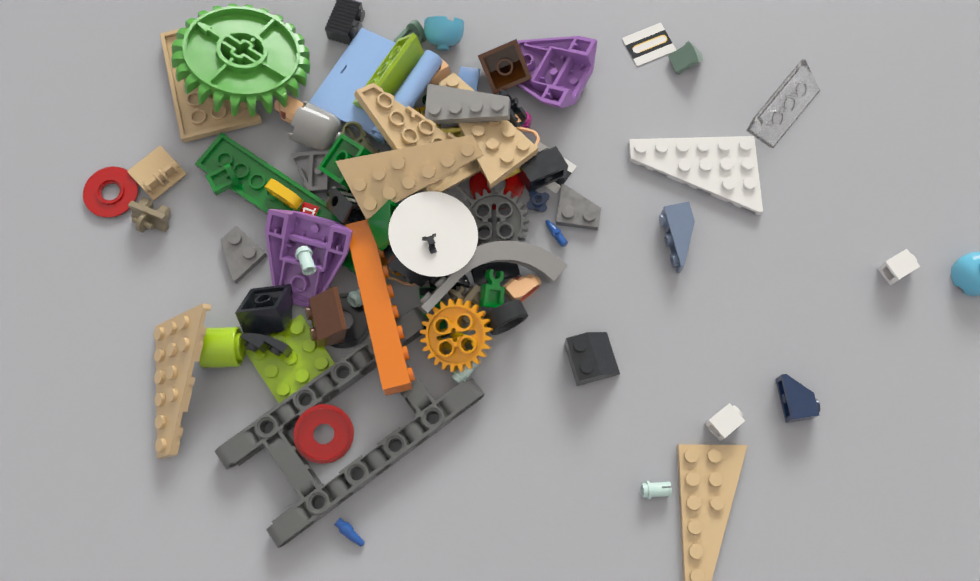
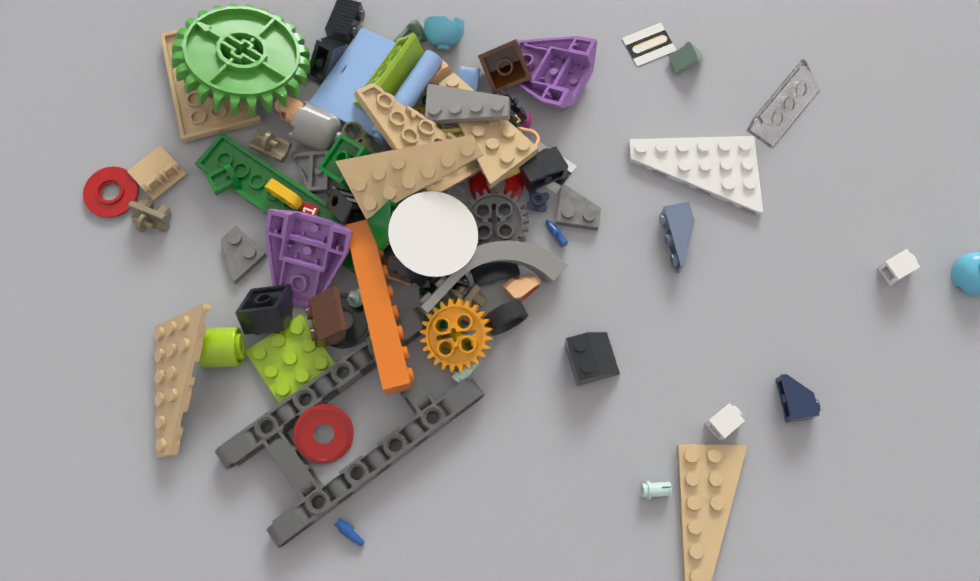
black slope [241,333,293,357] -> none
light aqua pin [295,246,317,275] -> none
black piece [422,233,437,254] -> none
green plate [479,269,505,309] -> none
none -> dark tan hips [248,128,292,163]
none -> black slope [307,36,346,85]

